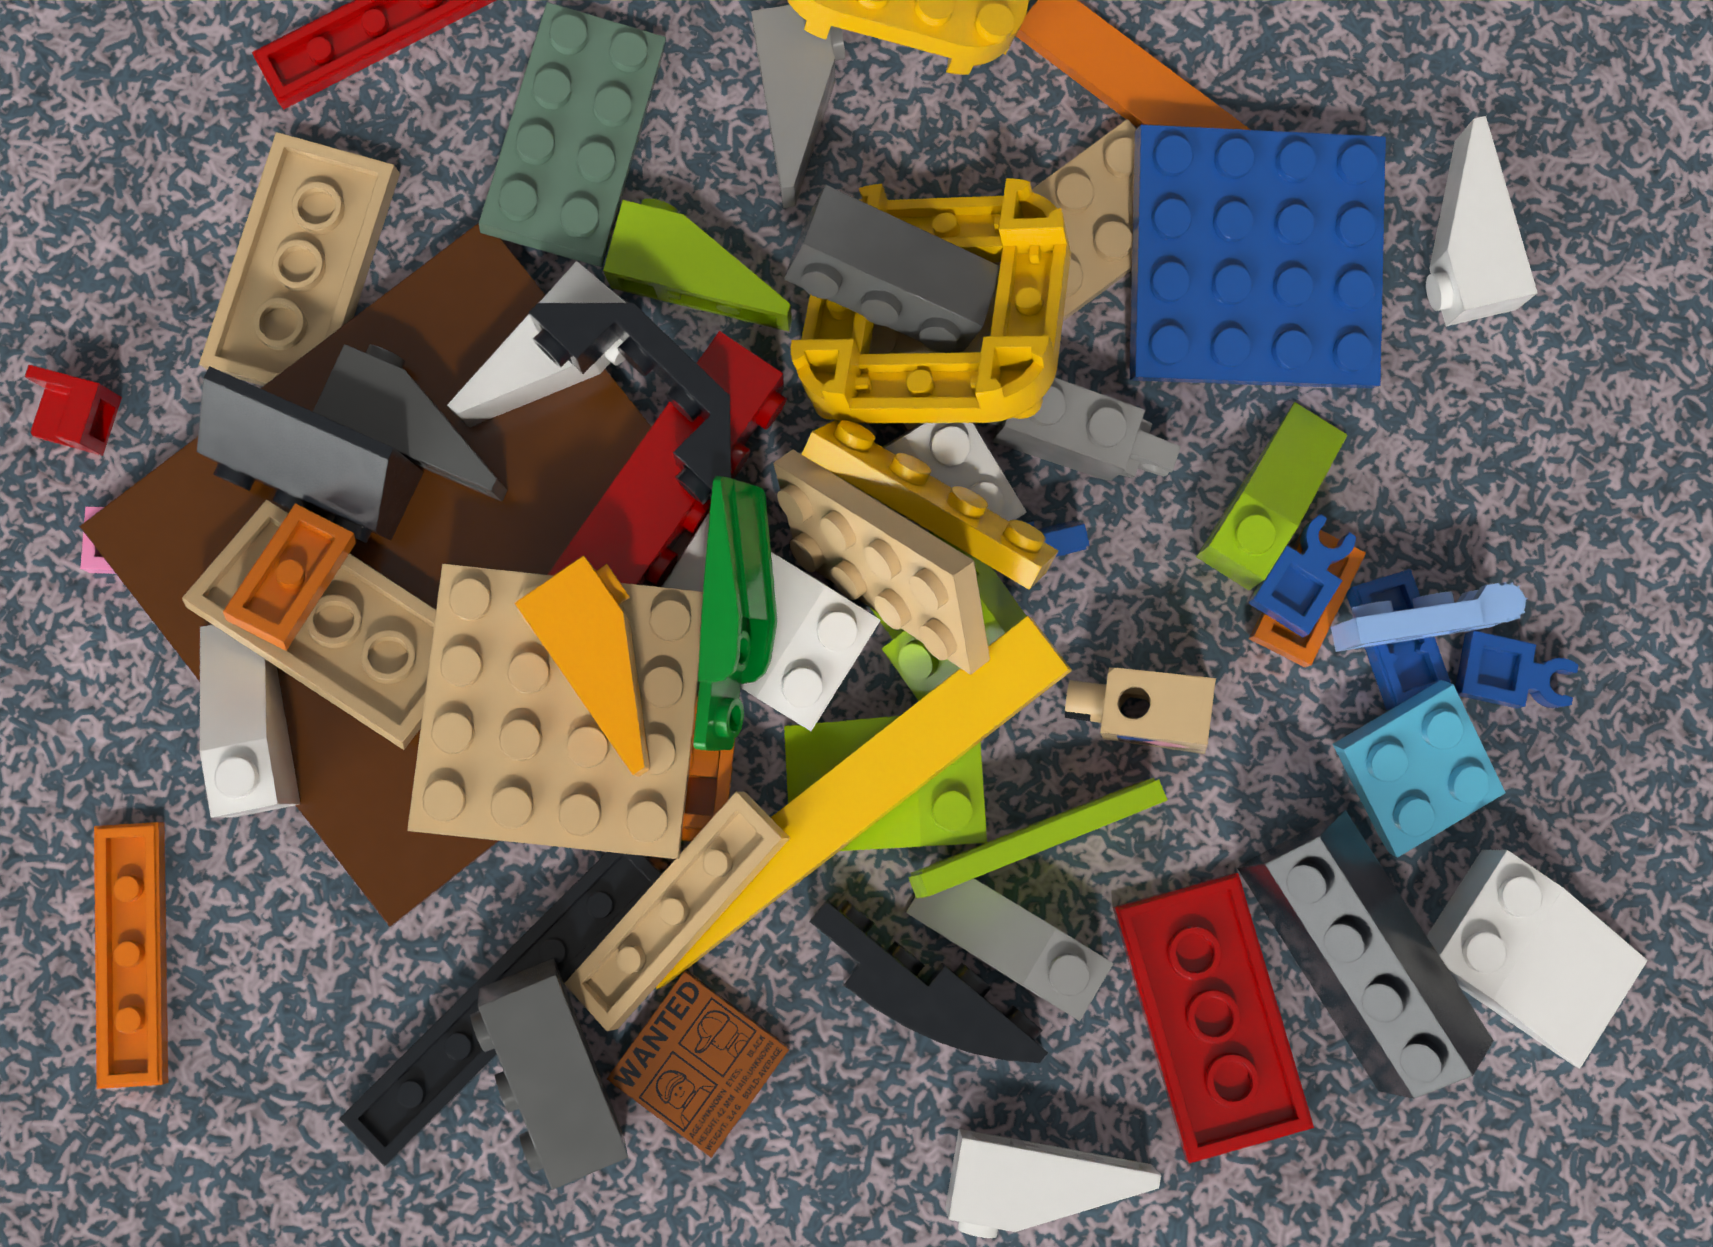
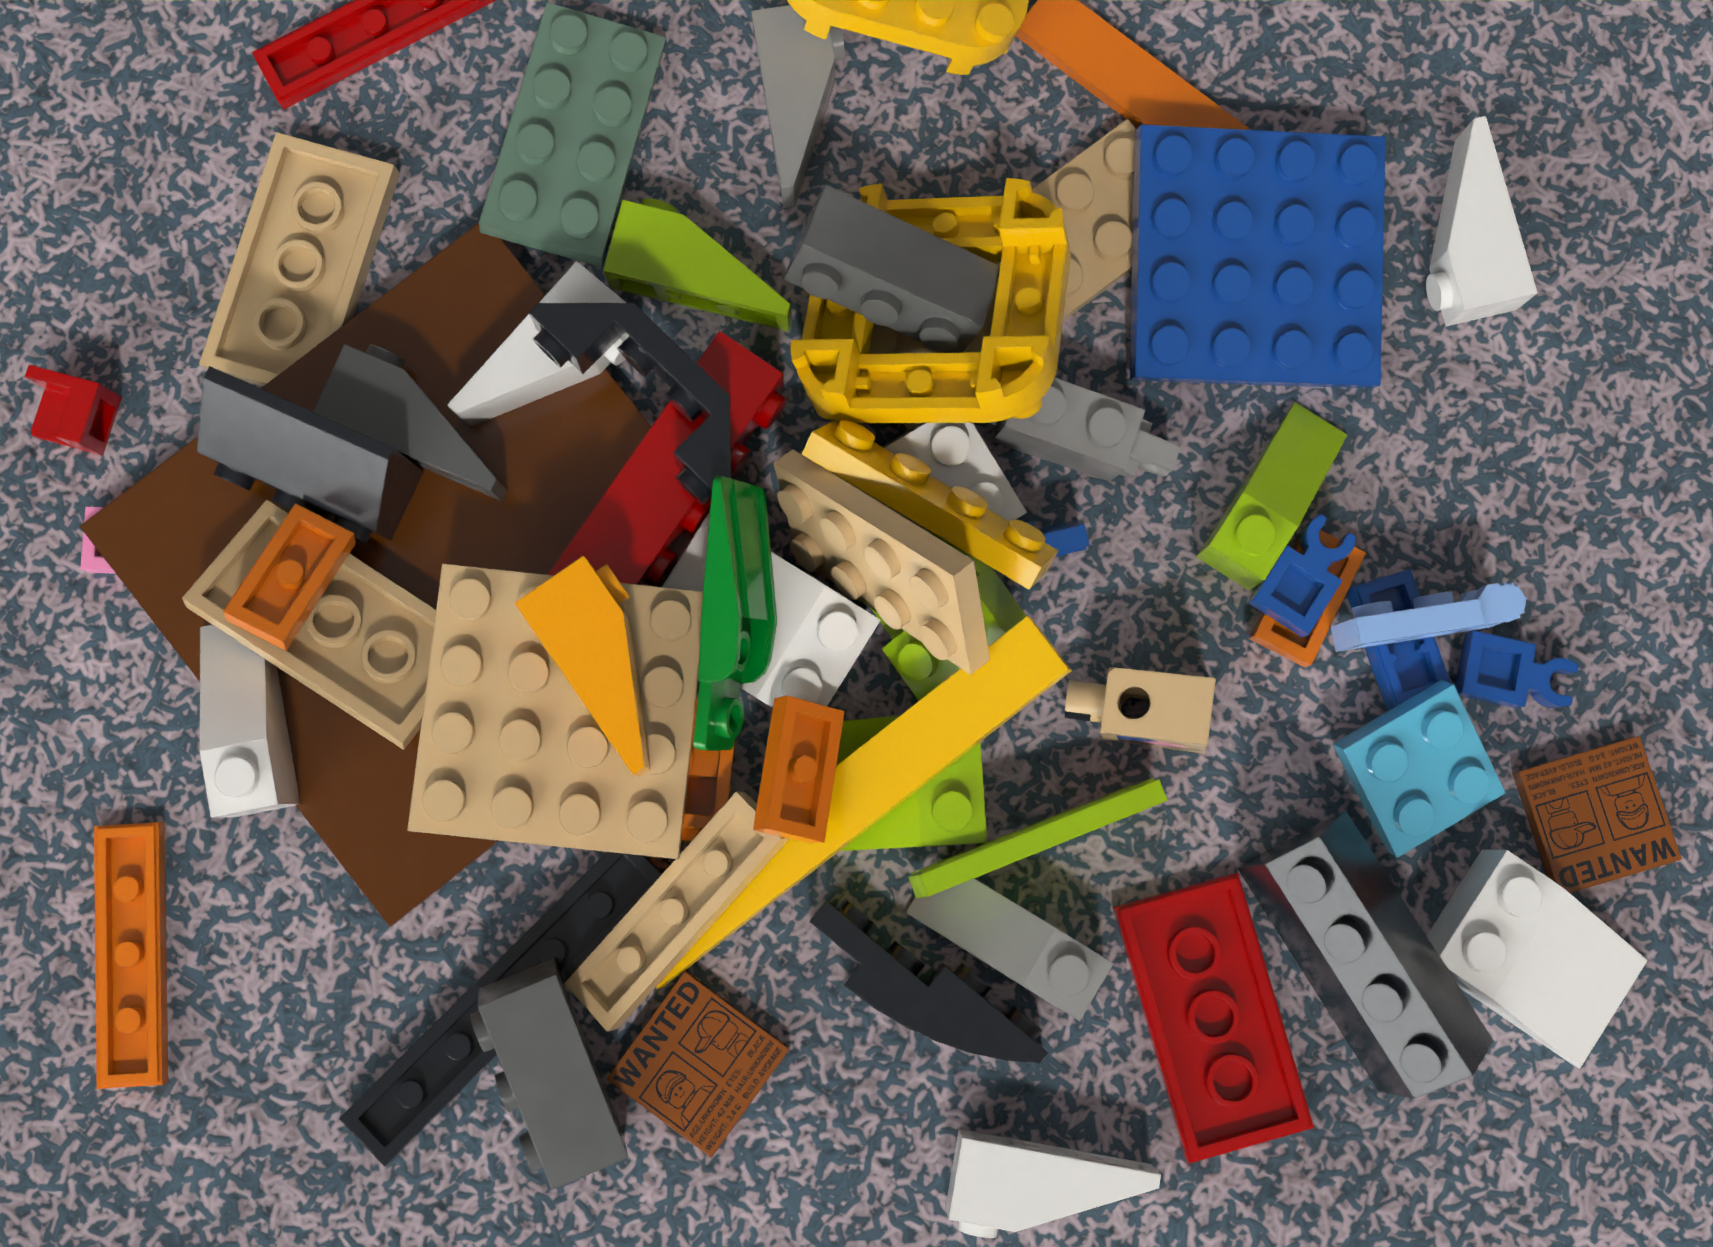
none -> orange plate [753,695,845,844]
none -> dark orange tile [1512,736,1682,893]

